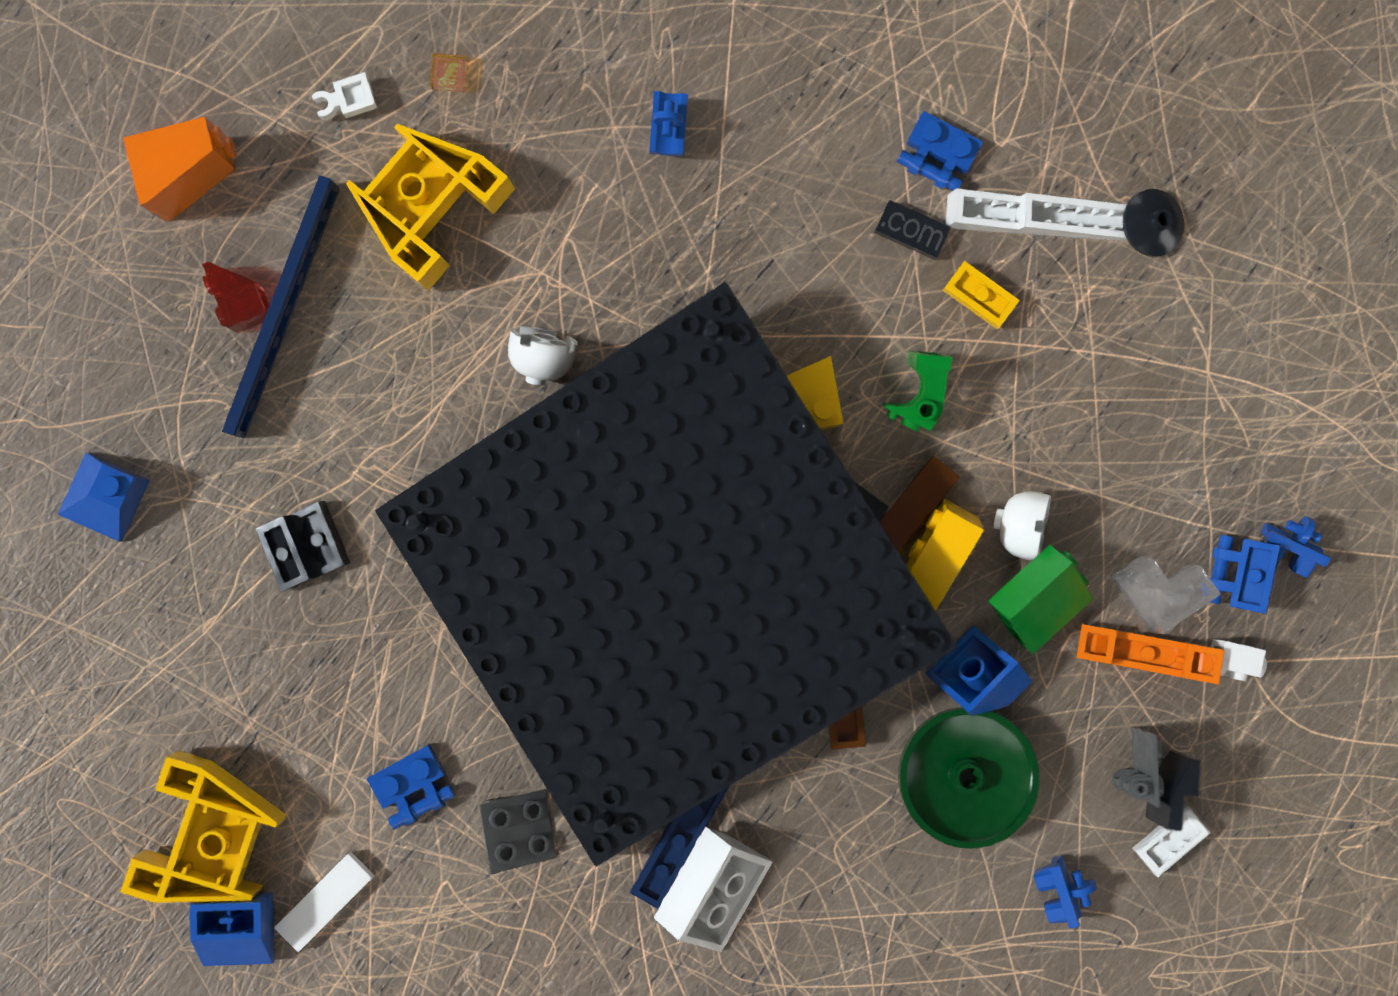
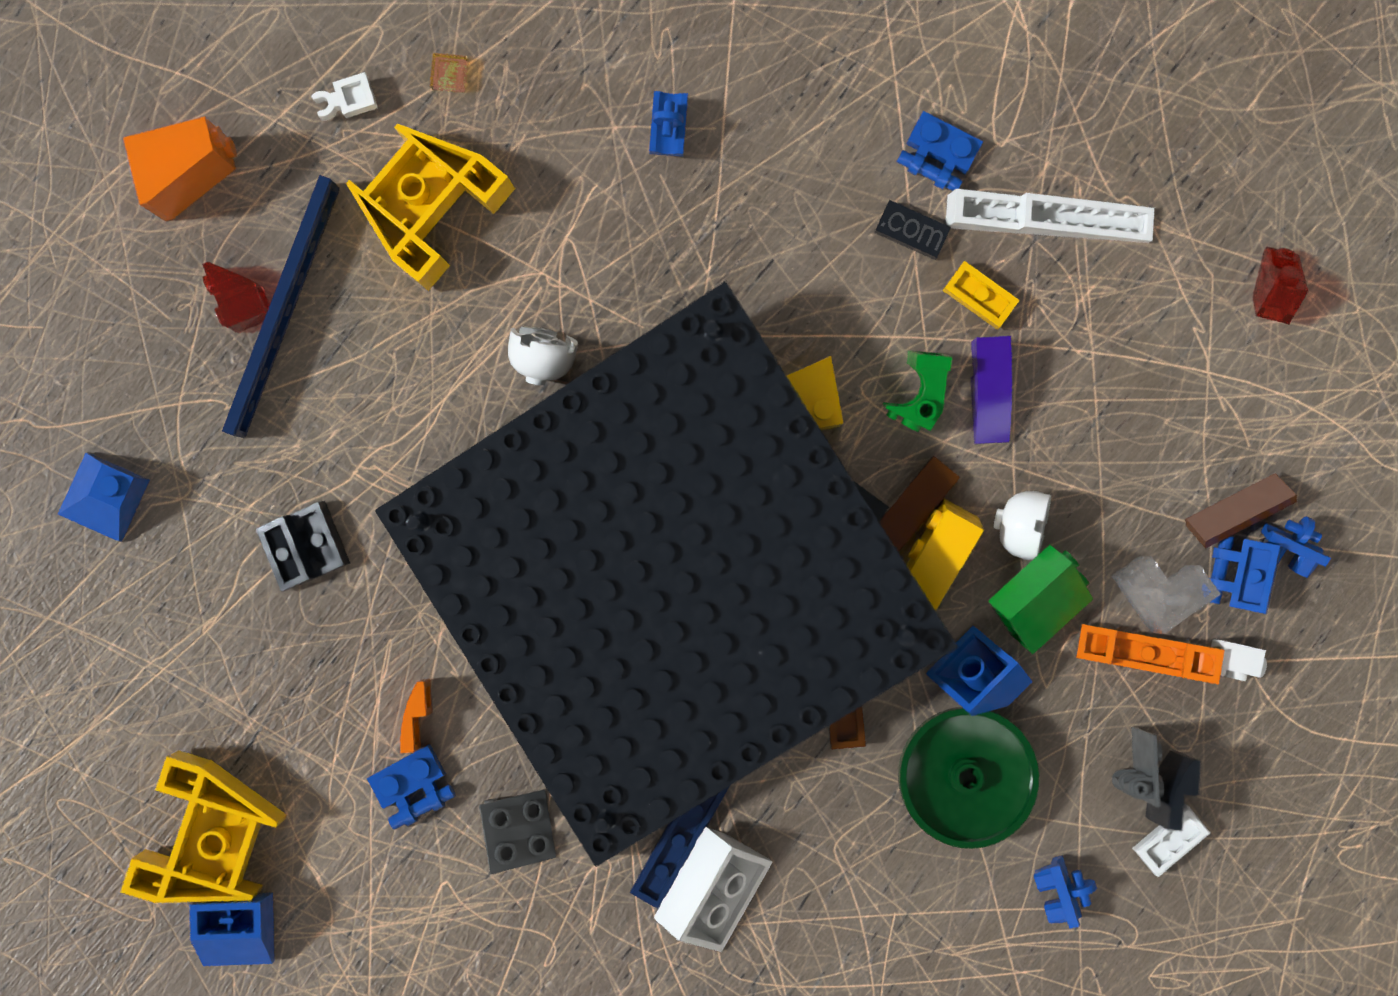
white tile [274,851,375,952] -> none
black dish [1123,189,1184,257] -> none
none -> orange slope [400,679,433,753]
none -> dark purple slope [970,336,1012,444]
none -> reddish brown tile [1185,473,1297,549]
none -> clear red slope [1252,246,1308,325]

